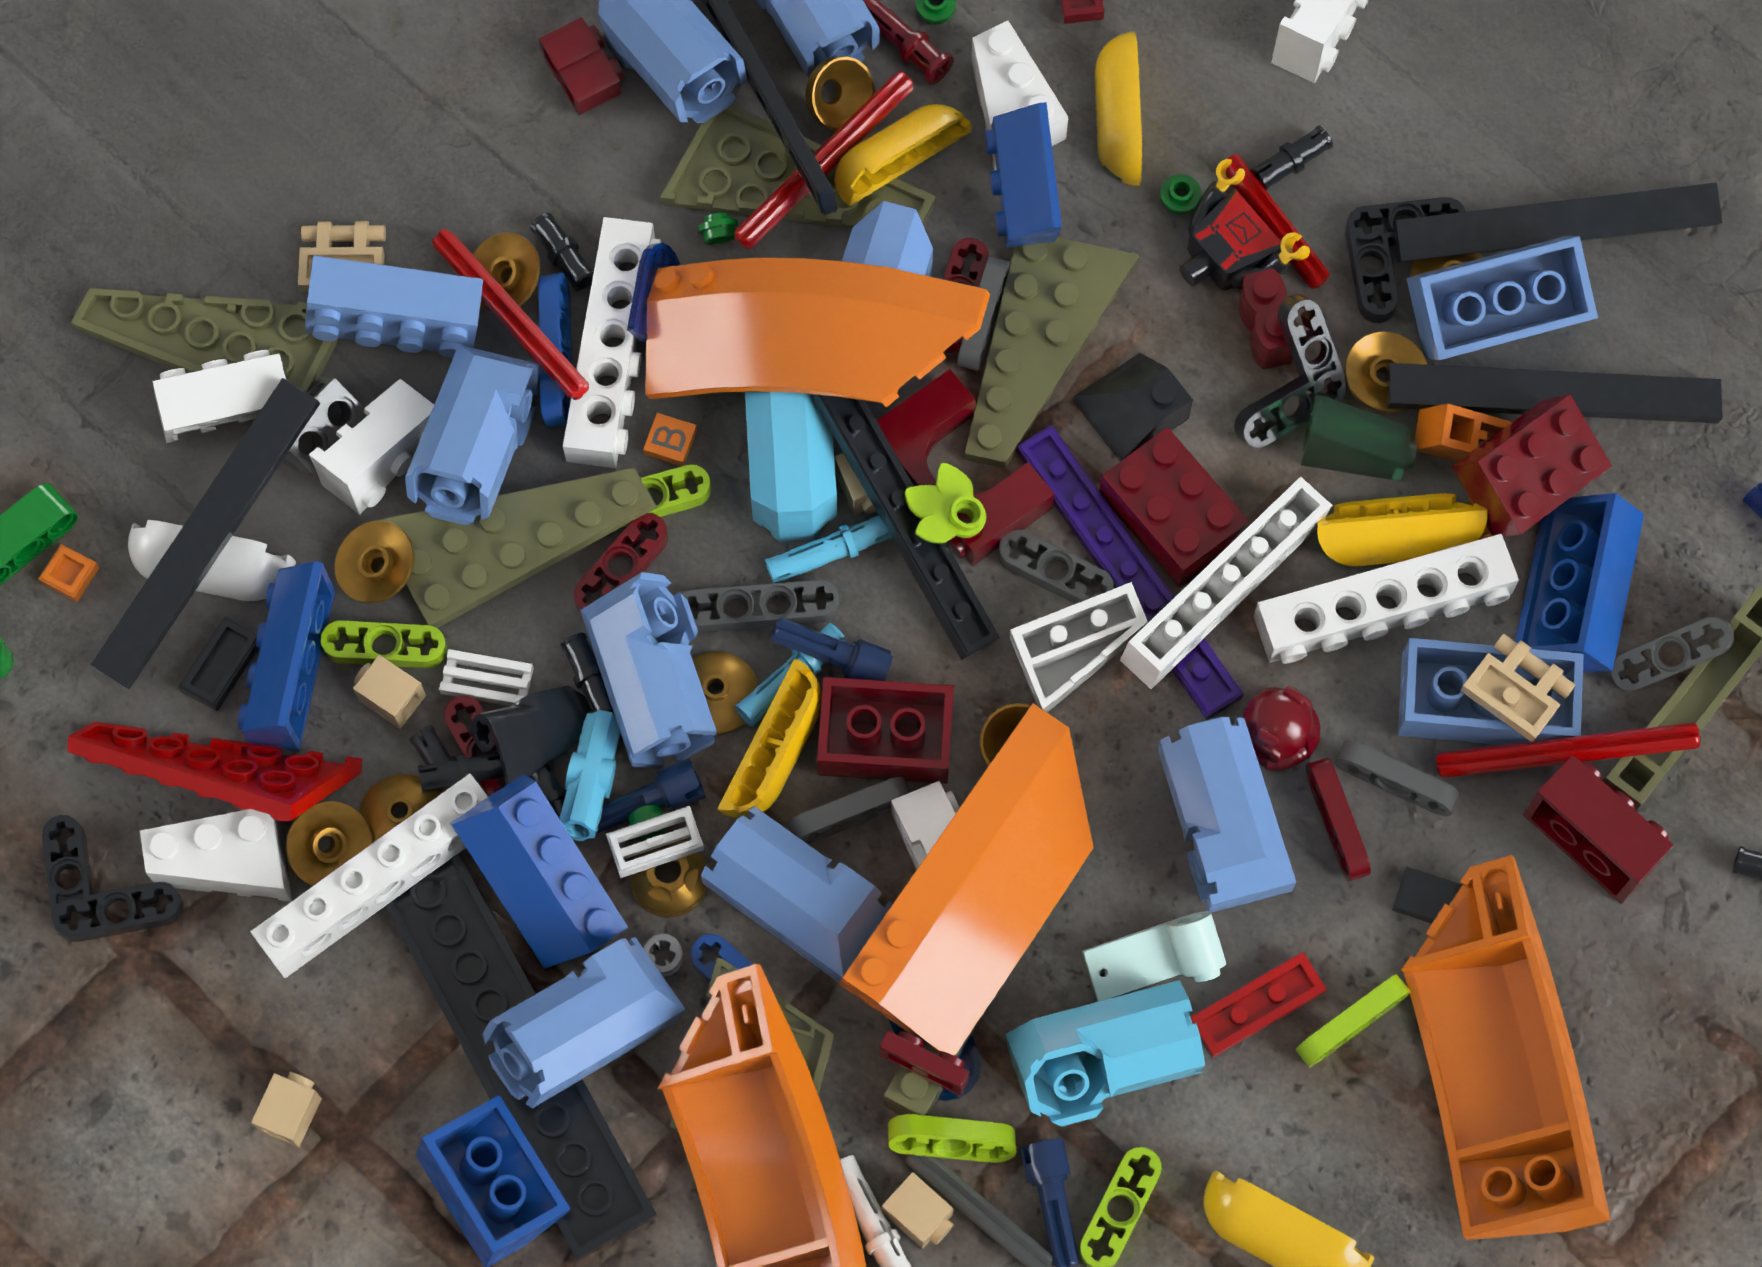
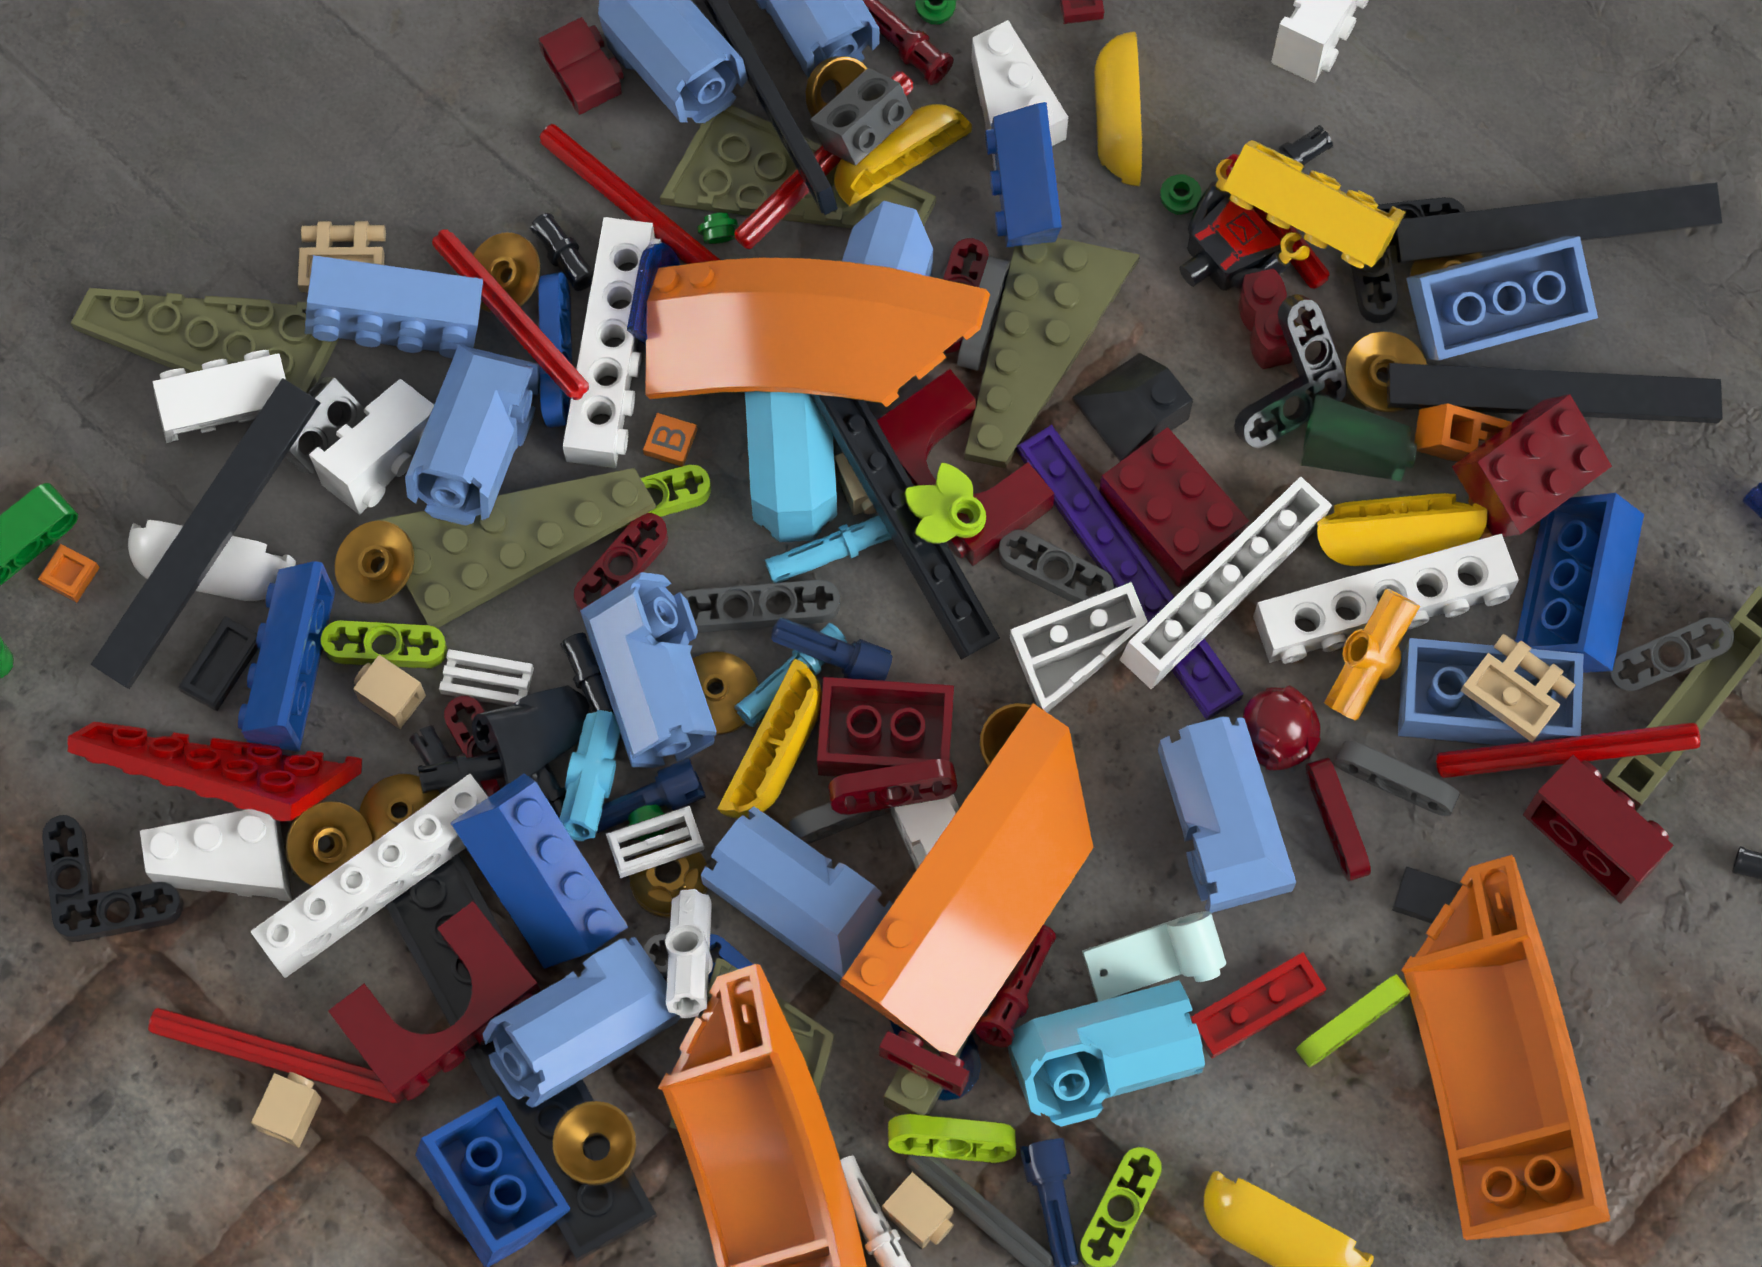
none -> red axle [148,1008,397,1104]
none -> dark red arch [328,901,541,1103]
none -> red axle [539,124,720,264]
none -> pearl gold piece [553,1101,636,1185]
none -> white piece [665,889,713,1018]
none -> dark grey brick [810,68,913,166]
none -> dark red beam [828,759,958,815]
none -> dark red pin [975,925,1056,1047]
none -> yellow wedge [1222,140,1406,268]
none -> light orange piece [1324,589,1420,720]

